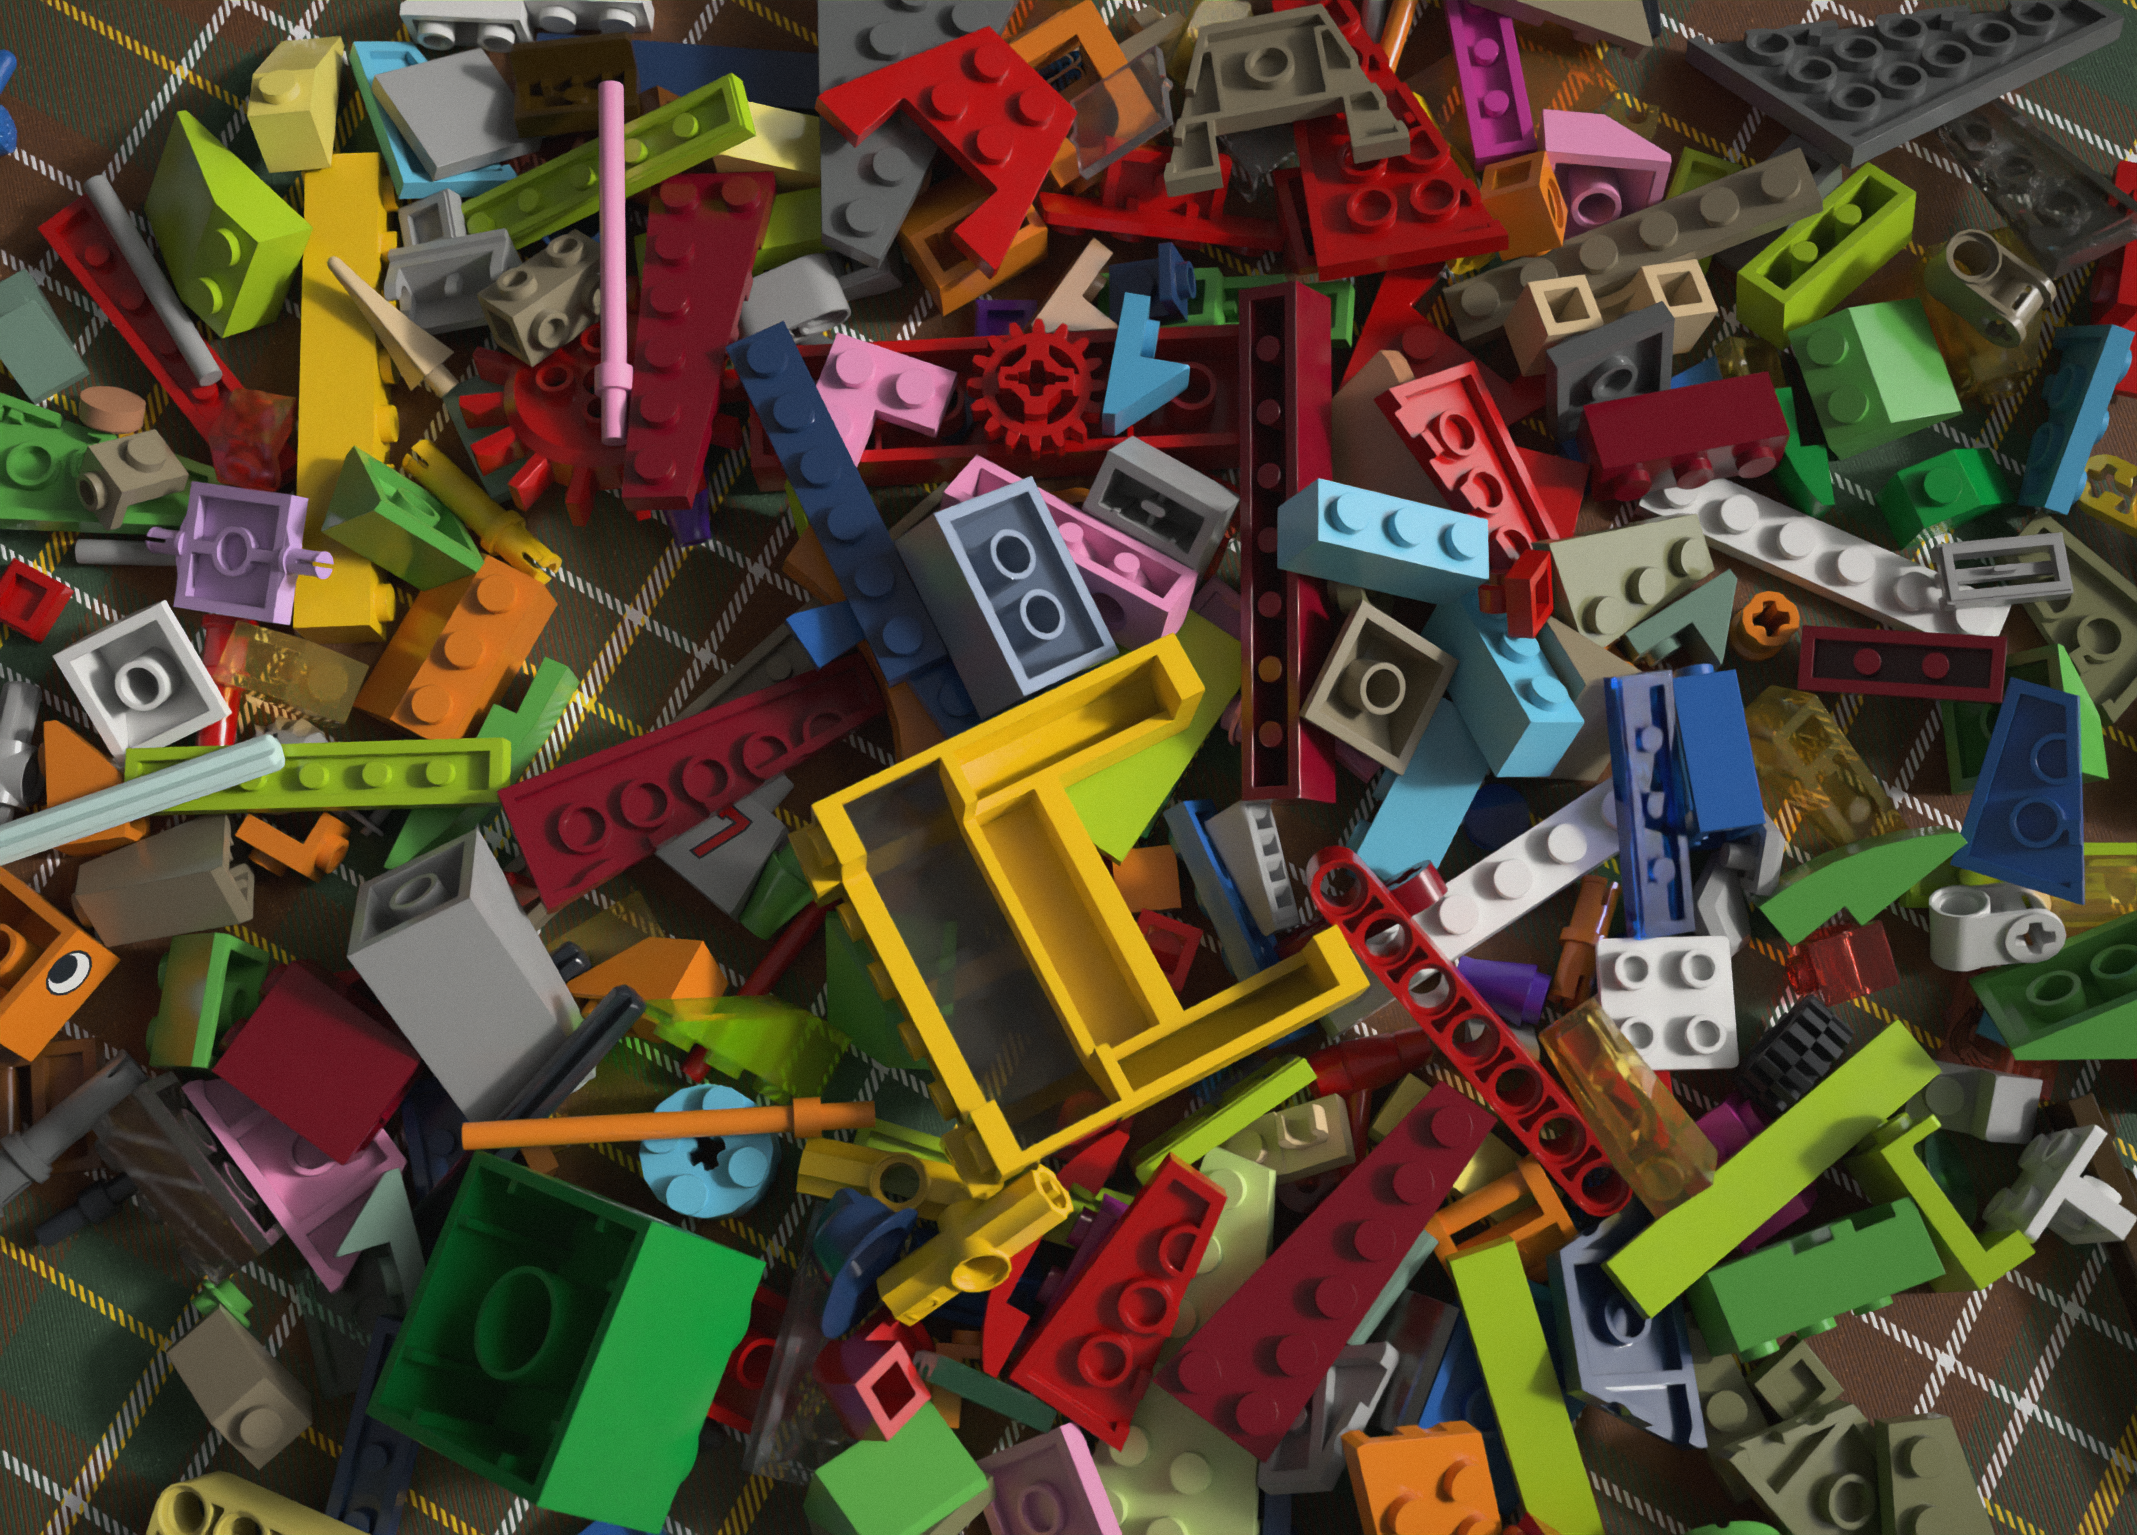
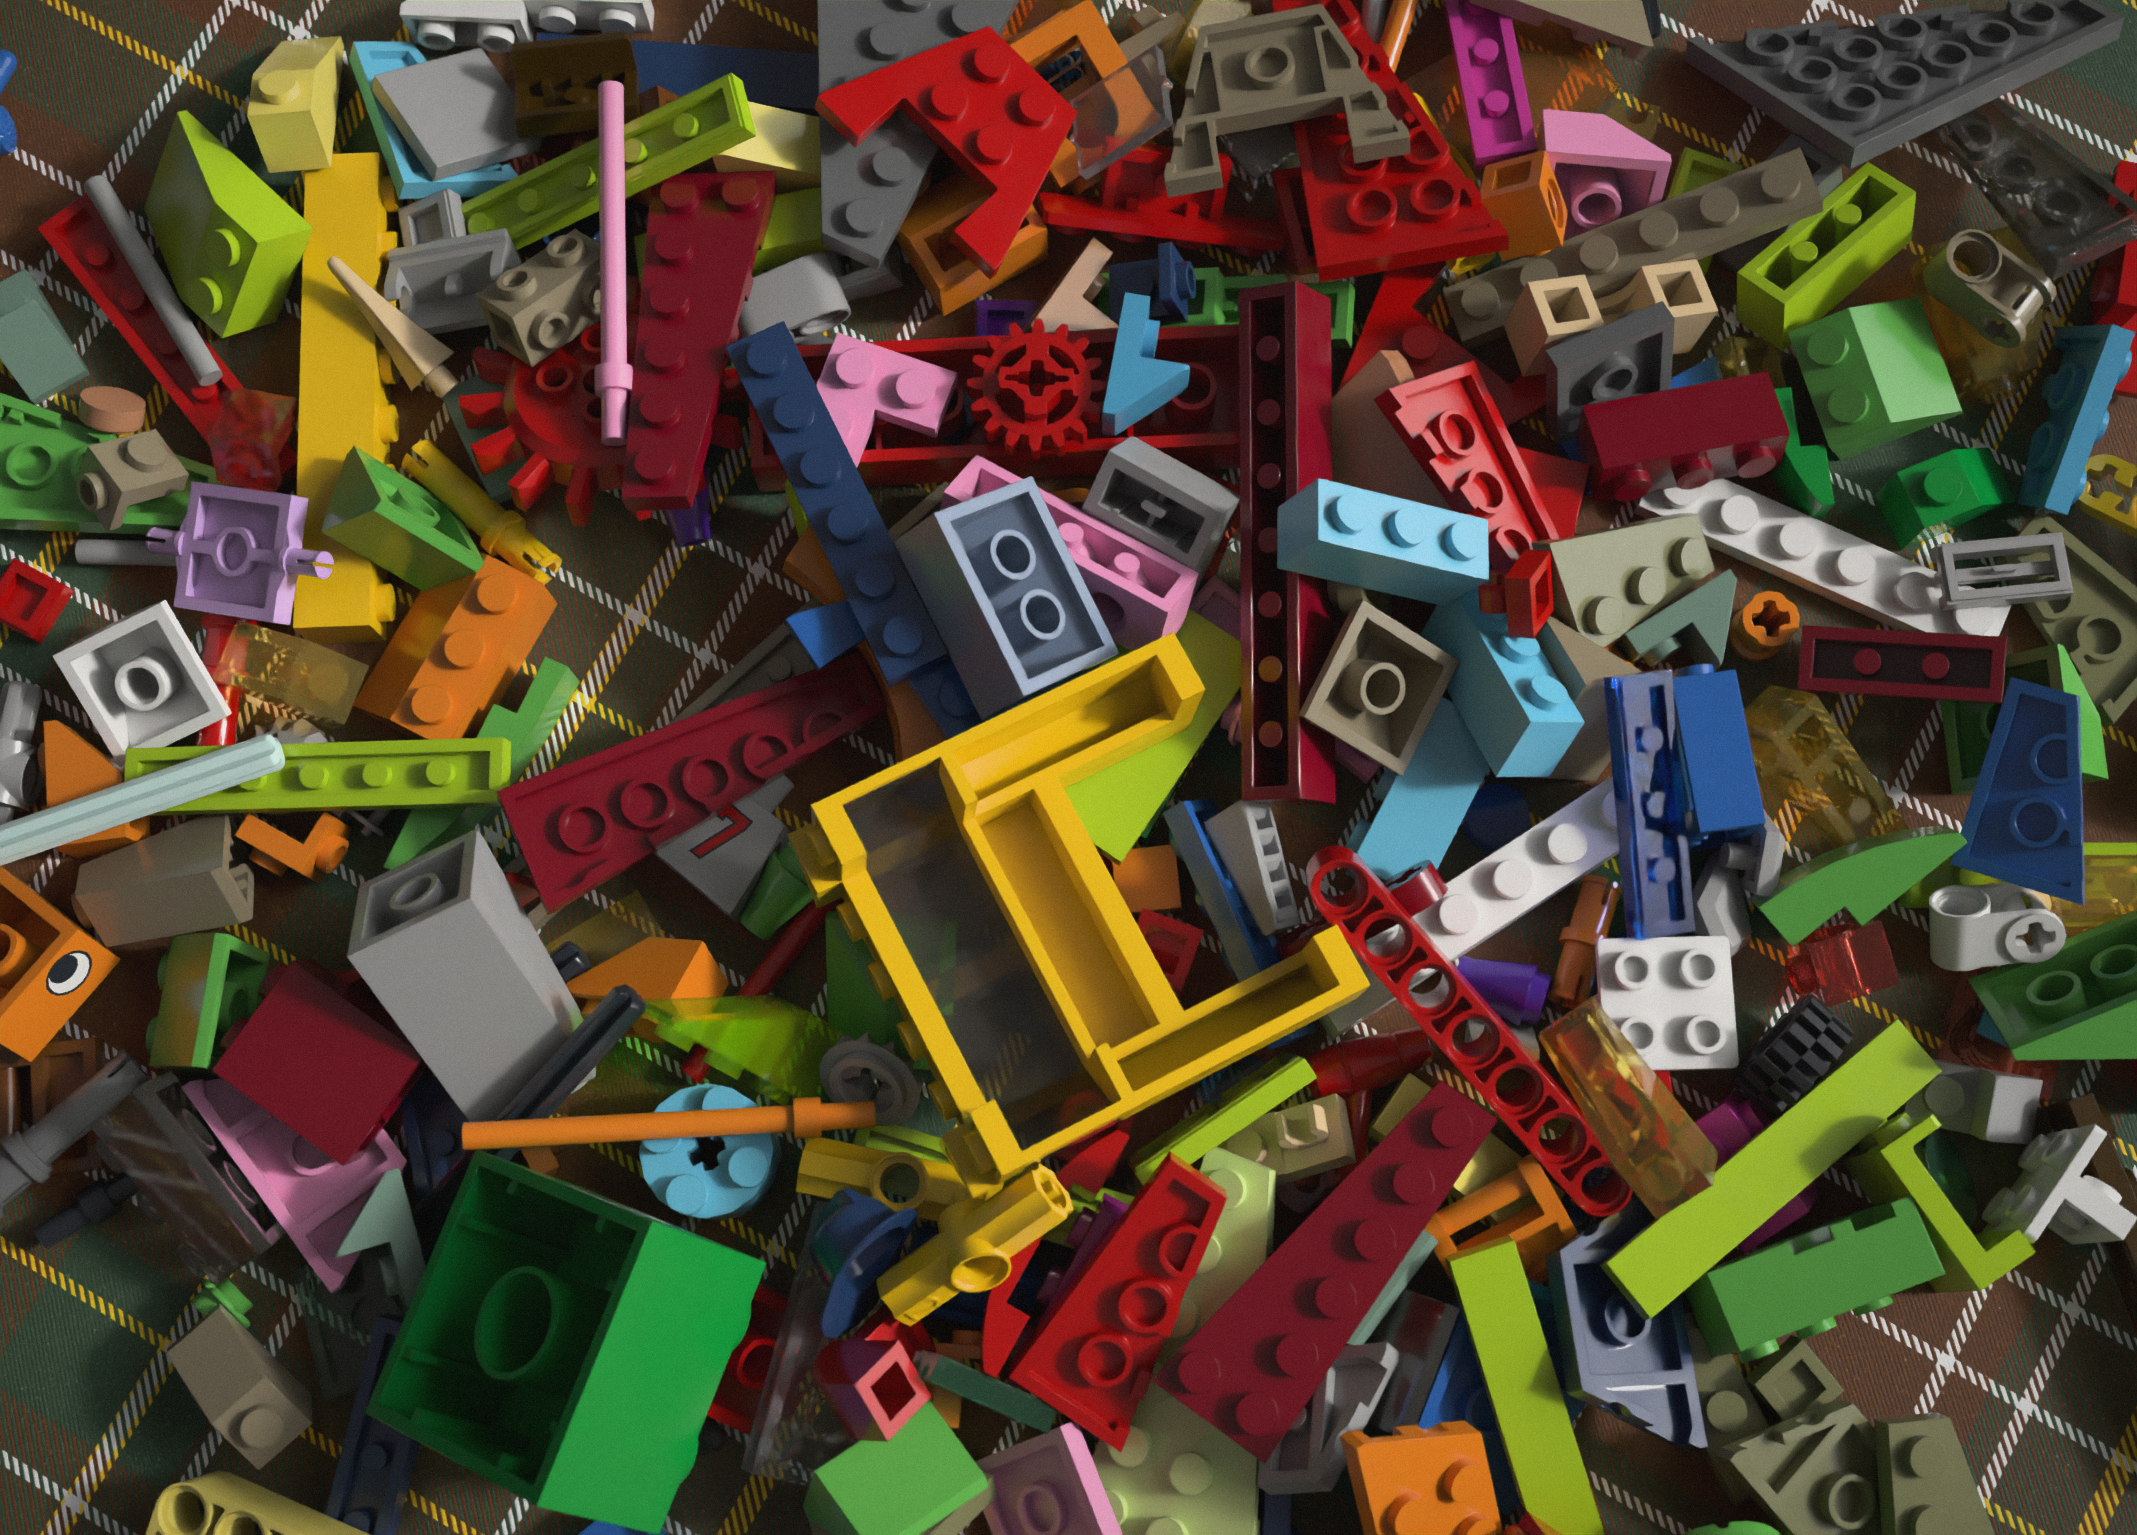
none -> light grey gear [819,1032,924,1126]

